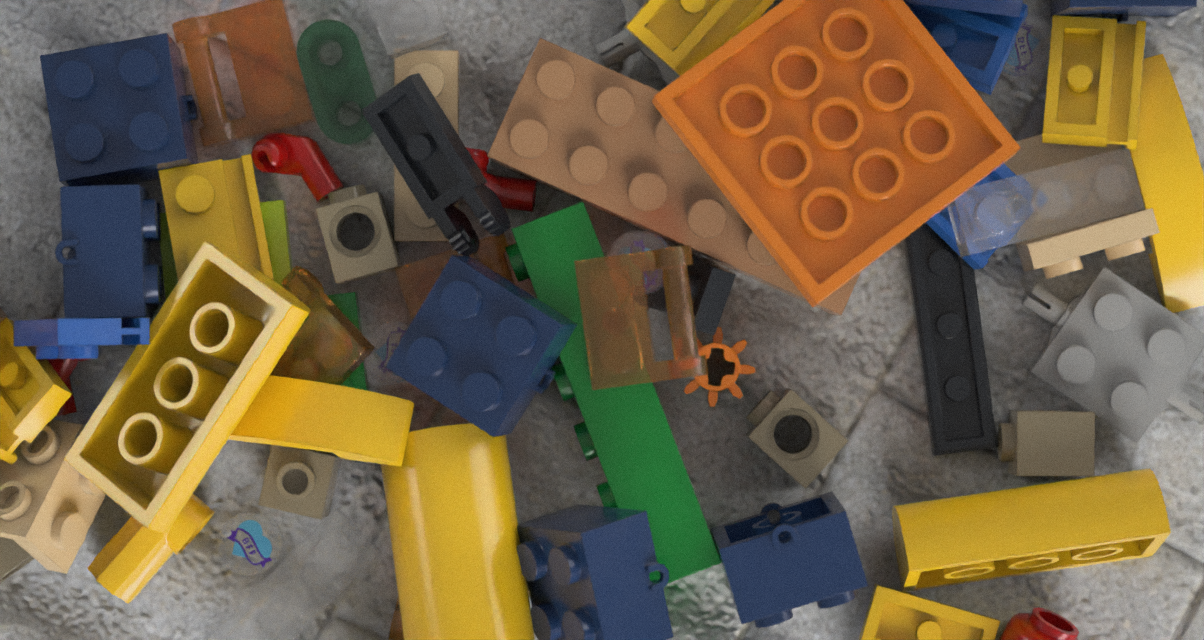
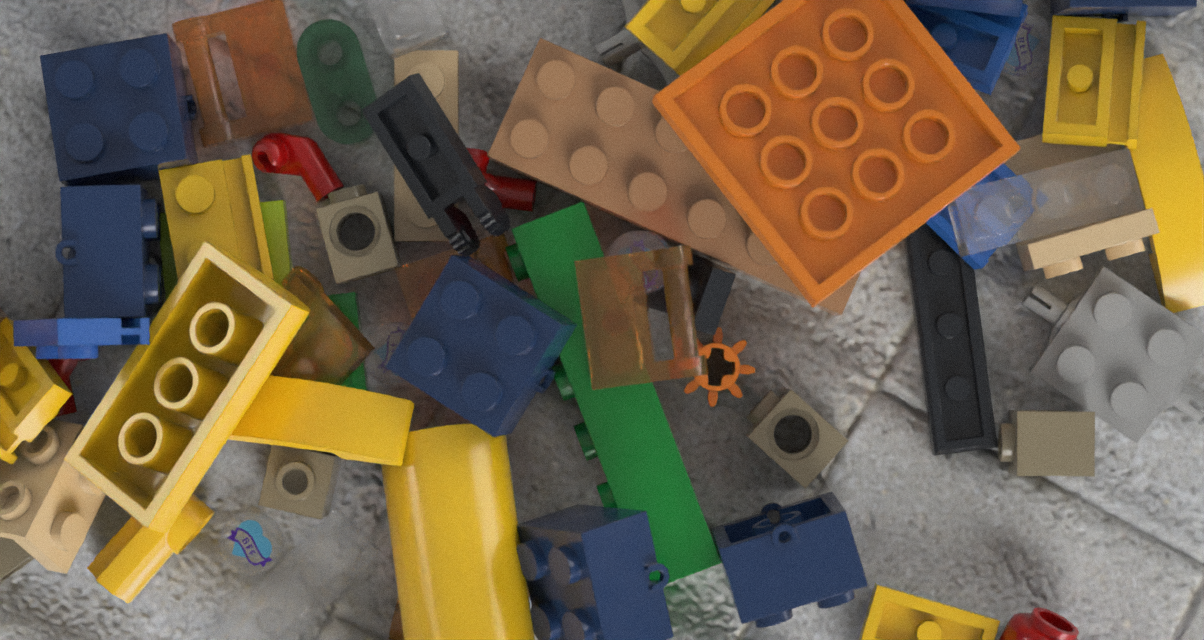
yellow brick [892,468,1171,592] -> none

